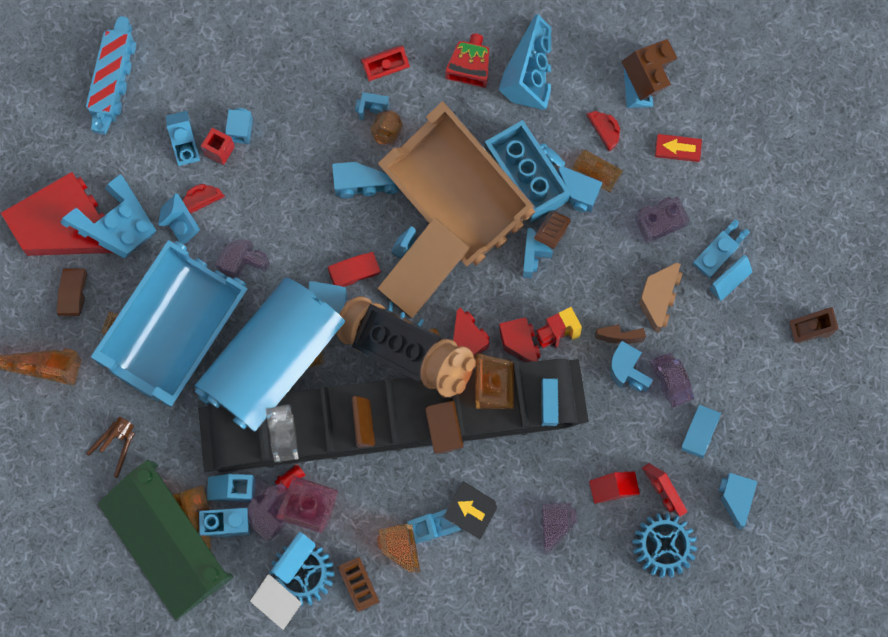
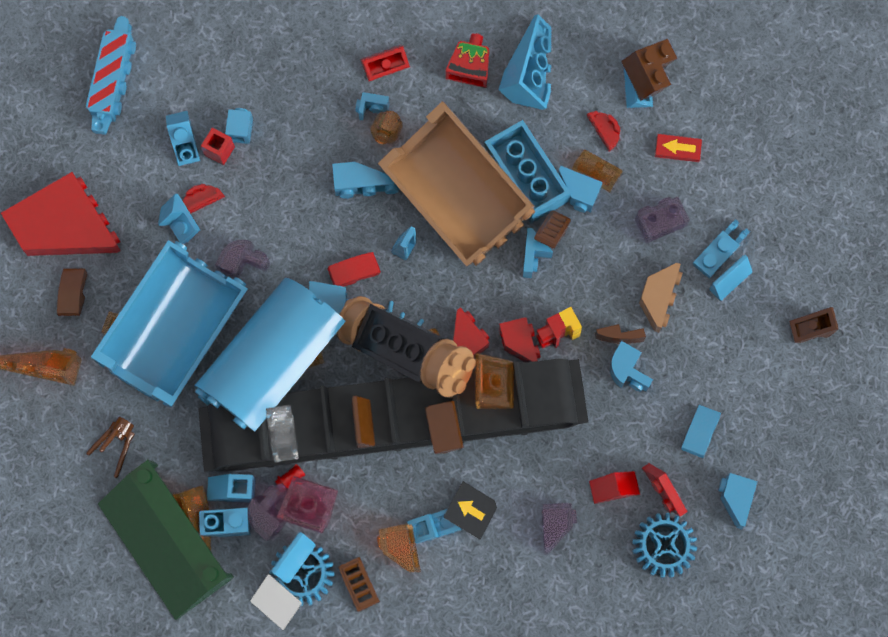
dark azure wing [60,174,156,259] -> none
medium nougat tile [377,218,471,318] -> none
dark azure piece [540,143,565,167] -> none
dark azure piece [541,379,558,426] -> none
clear purple brick [650,352,694,408] -> none

